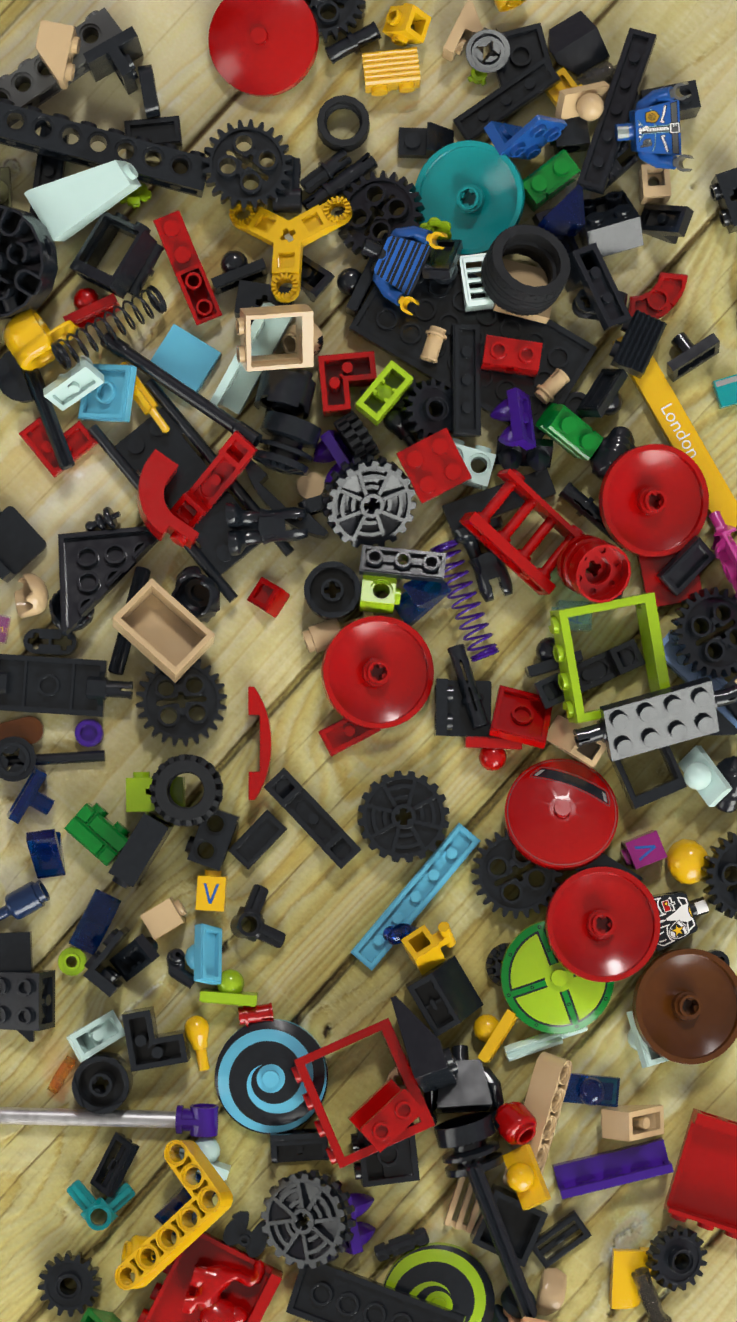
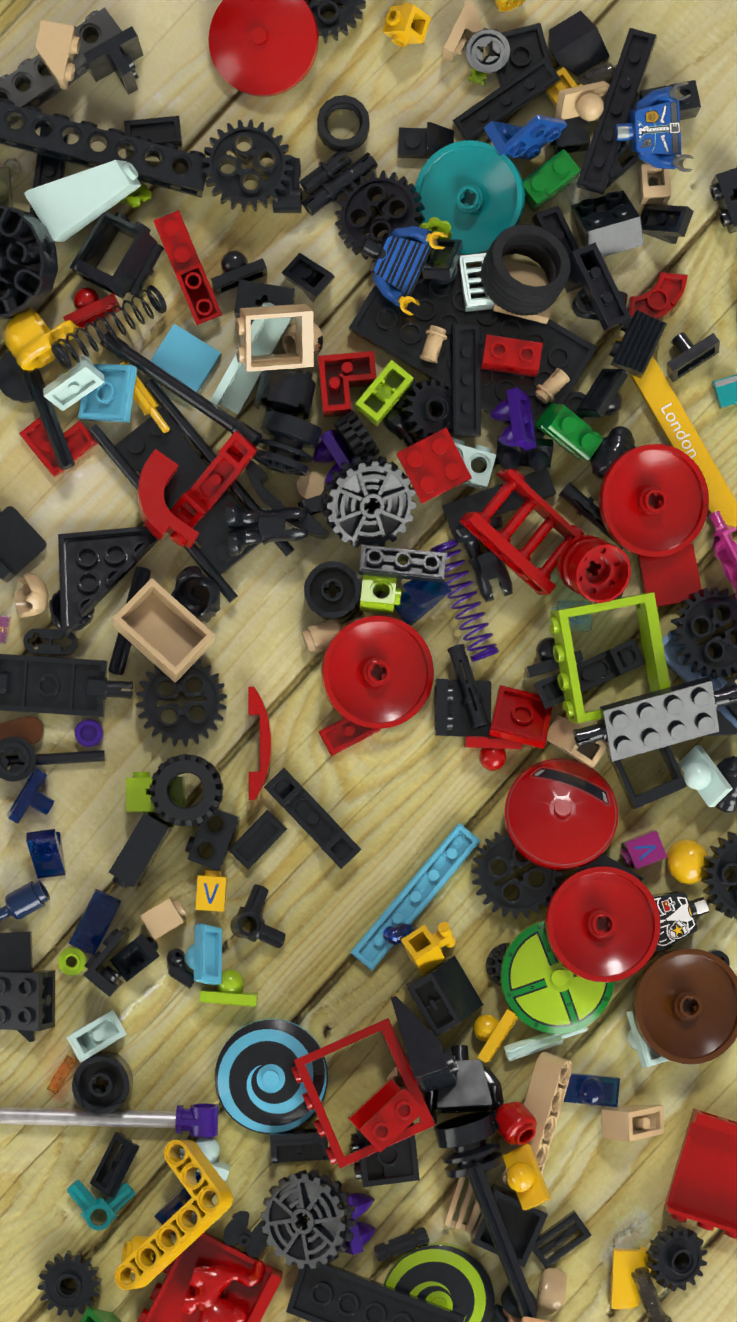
green brick [64,802,130,866] -> none
black hair [85,507,121,531] -> none
black brick [122,1006,191,1072] -> none
black beam [138,64,161,119] -> none
yellow piece [184,1015,210,1071] -> none
yellow piece [229,196,353,303] -> none
red pin [238,1003,274,1027] -> none
red slope [247,577,290,618] -> none
black pin [325,21,382,64] -> none
black tile [337,258,374,317] -> none
black piece [358,771,450,863] -> none
yellow brick [362,47,421,96] -> none
clear blue slope [537,184,585,236] -> none
dark purple fence [552,1138,674,1199] -> none
black tile [656,536,716,596] -> none

